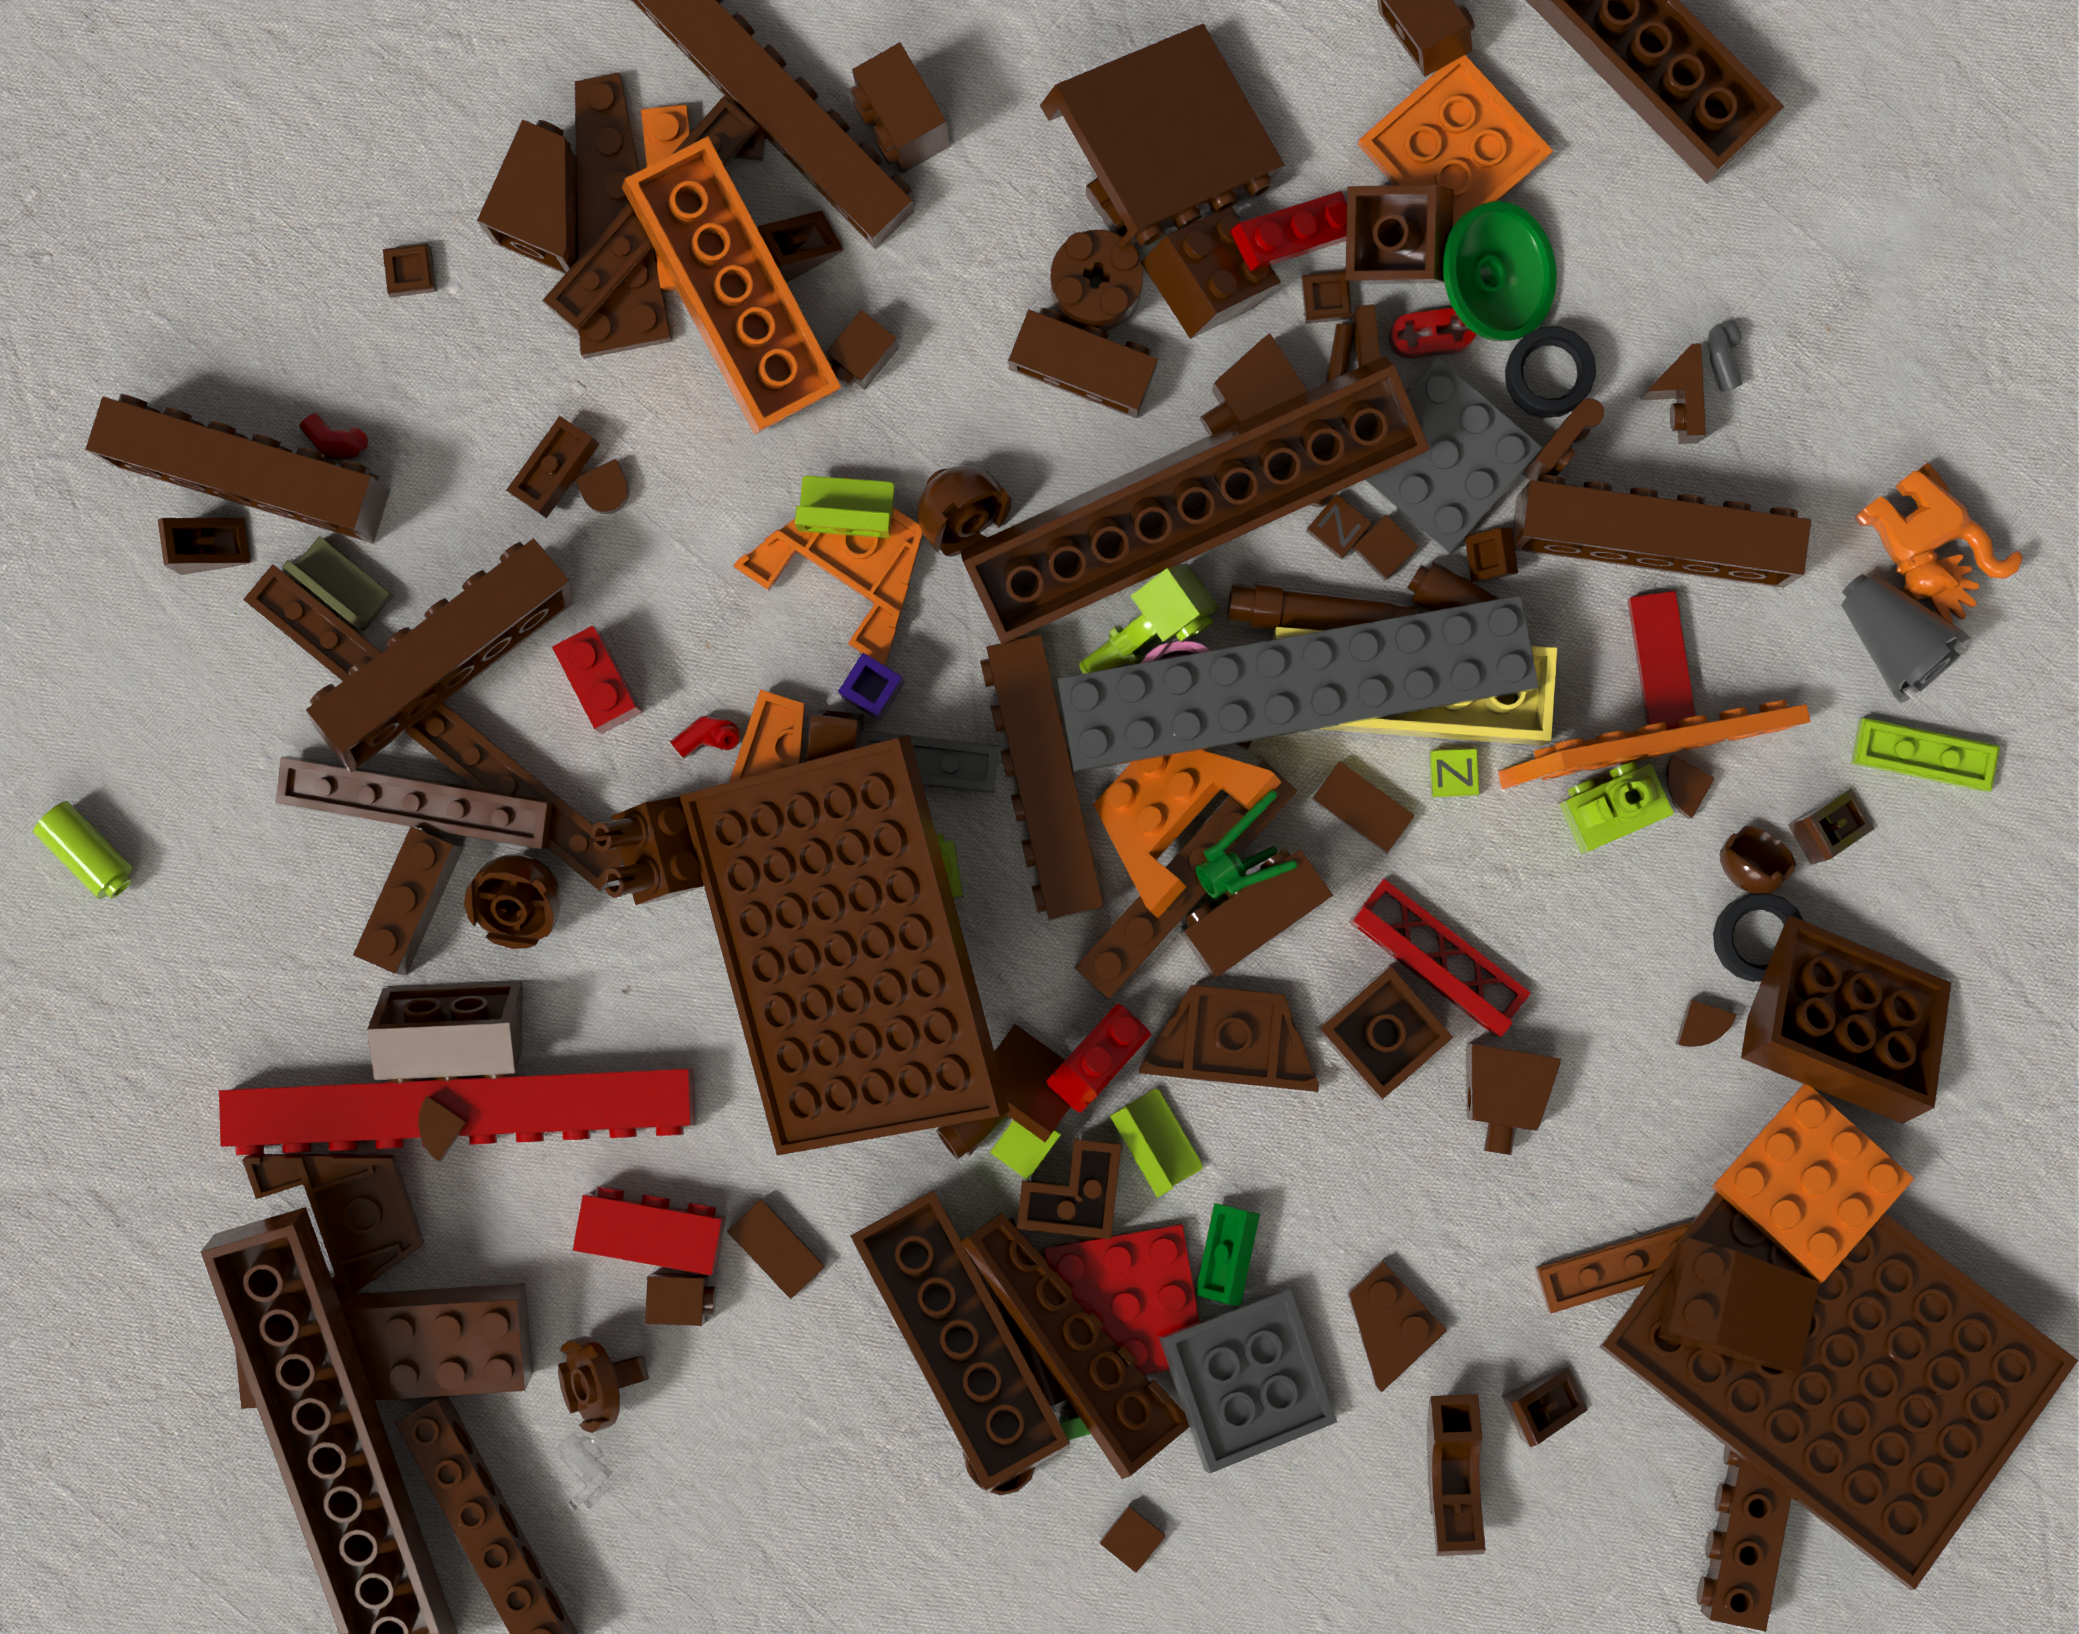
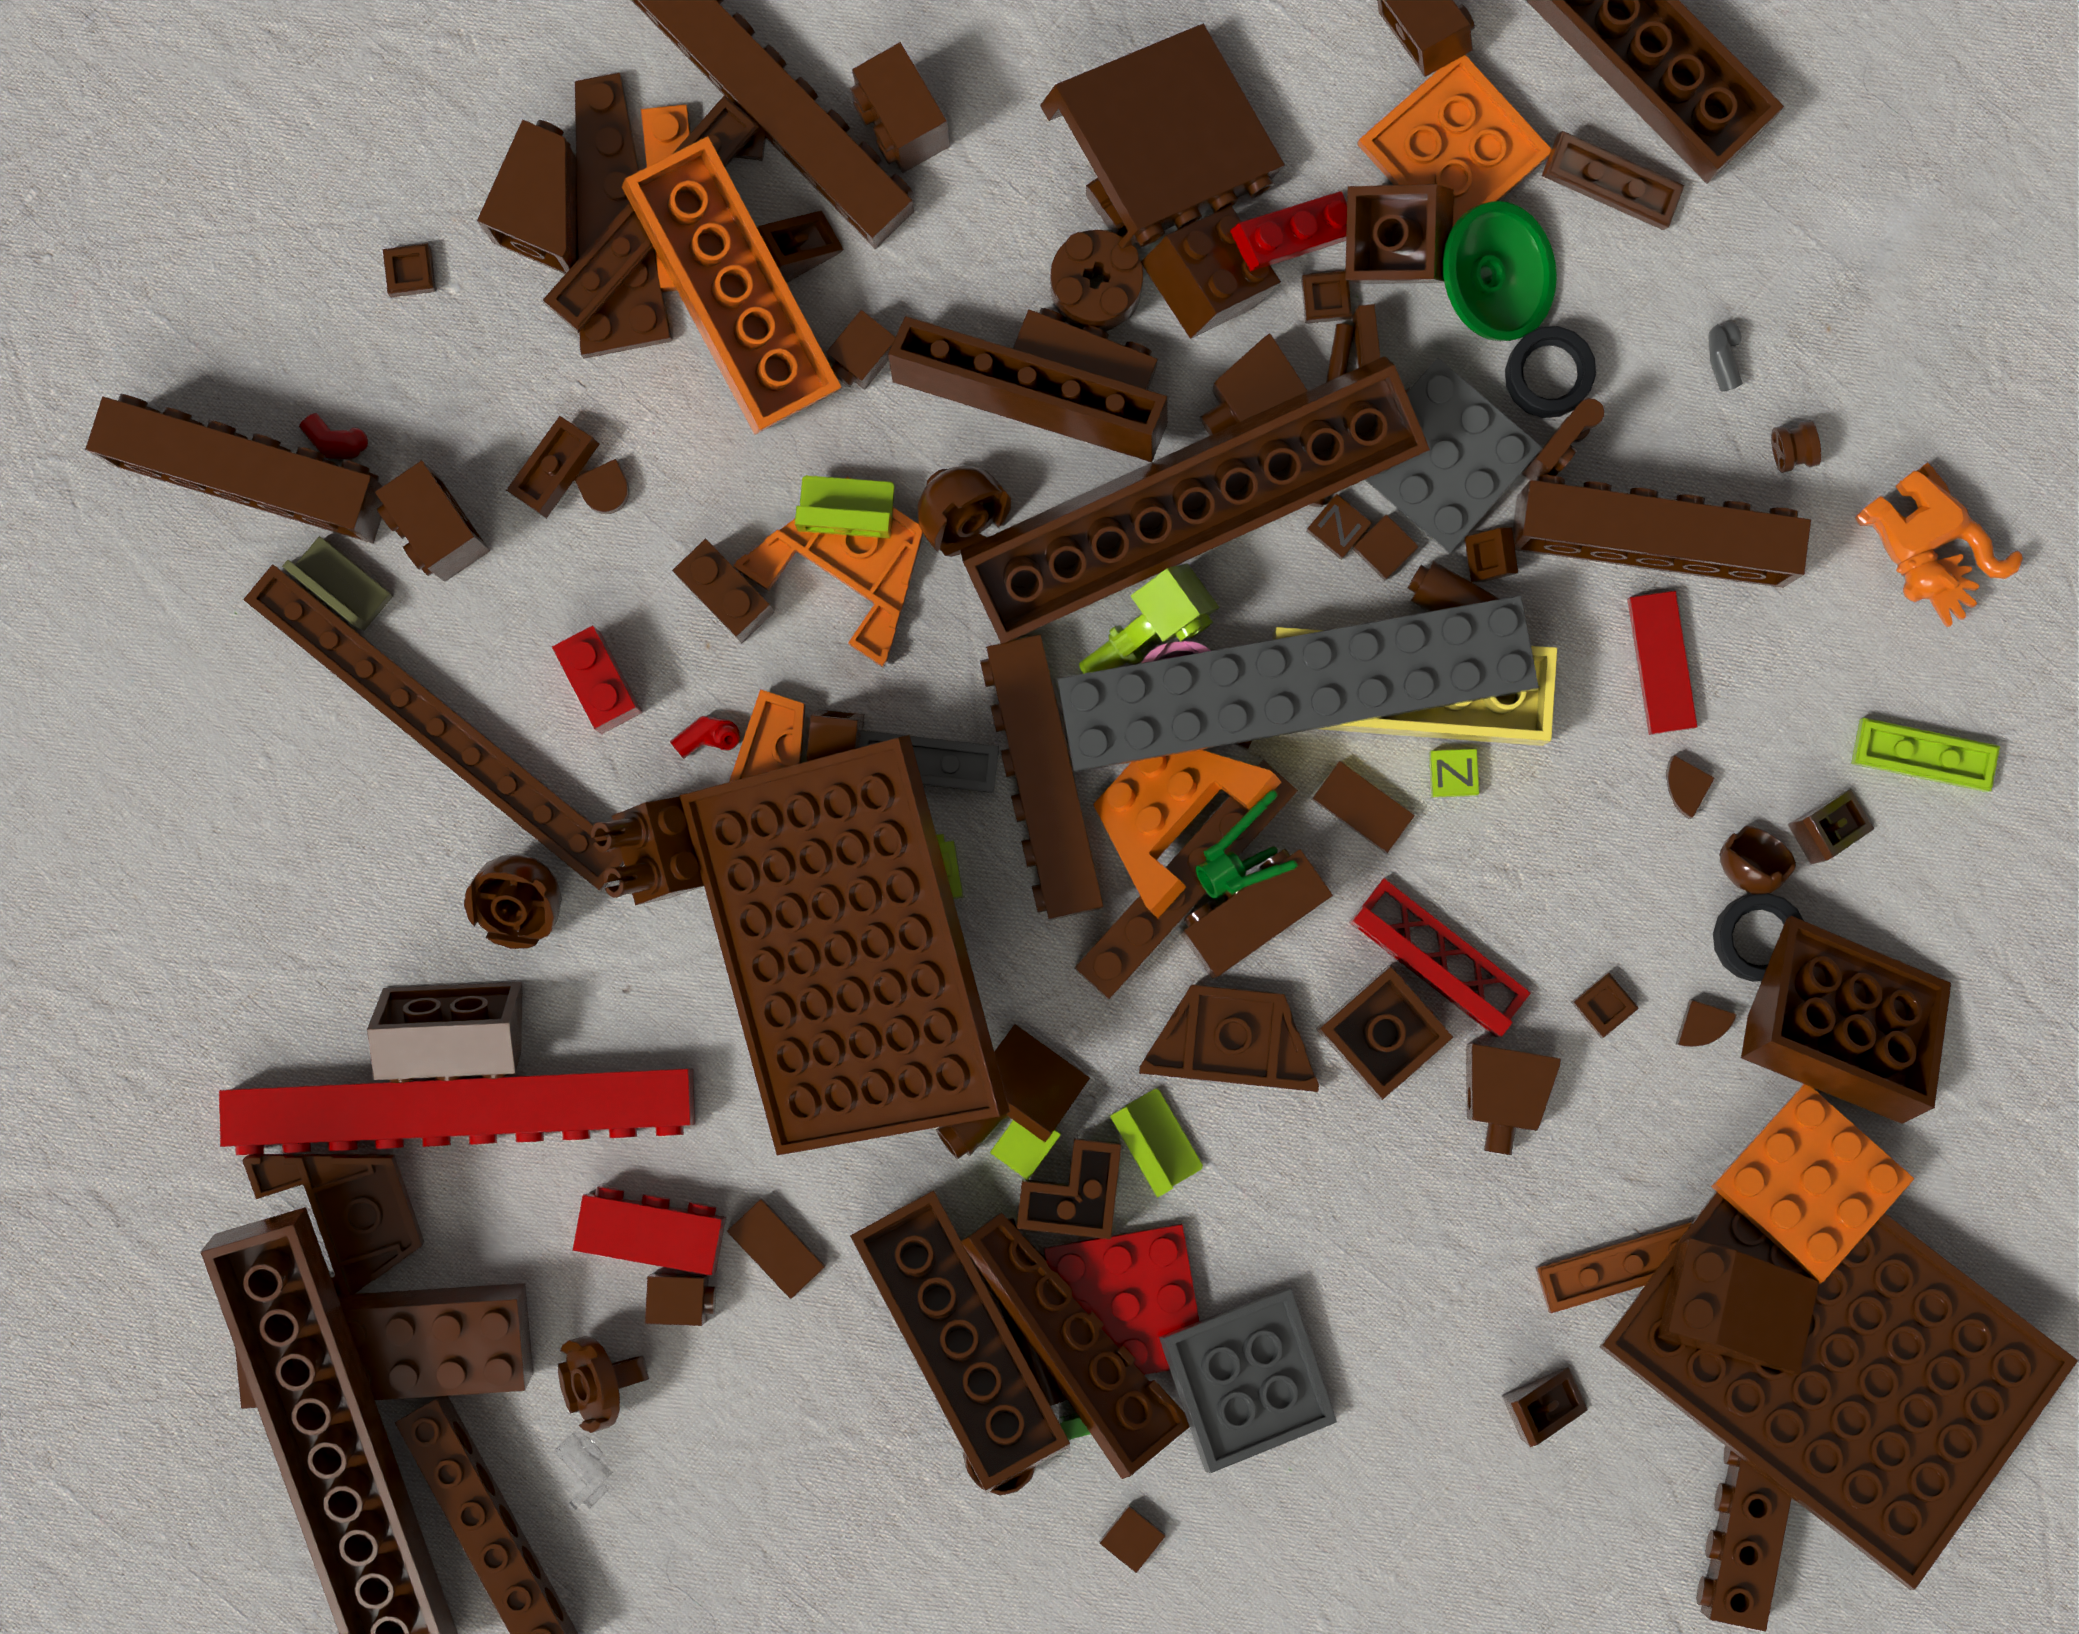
lime brick [33,801,133,899] -> none
reddish brown slope [158,518,250,575] -> none
reddish brown plate [275,756,553,849] -> none
reddish brown brick [306,538,572,773] -> none
reddish brown brick [353,826,463,975] -> none
reddish brown tile [418,1096,468,1162] -> none
dark purple brick [838,653,905,722] -> none
red brick [1046,1003,1152,1113] -> none
green plate [1195,1203,1260,1306] -> none
reddish brown piece [1227,582,1416,631] -> none
reddish brown wing [1347,1260,1447,1392] -> none
red beam [1389,308,1476,359] -> none
reddish brown arch [1427,1394,1486,1556] -> none
orange wing [1498,699,1811,789] -> none
lime brick [1559,760,1674,854] -> none
reddish brown slope [1640,343,1706,444] -> none
dark grey cone [1841,574,1971,703] -> none
none -> reddish brown brick [375,460,490,582]
none -> reddish brown brick [672,538,774,644]
none -> reddish brown brick [888,316,1168,462]
none -> reddish brown tile [1542,131,1685,230]
none -> reddish brown tile [1571,972,1639,1038]
none -> reddish brown wheel [1771,420,1821,473]

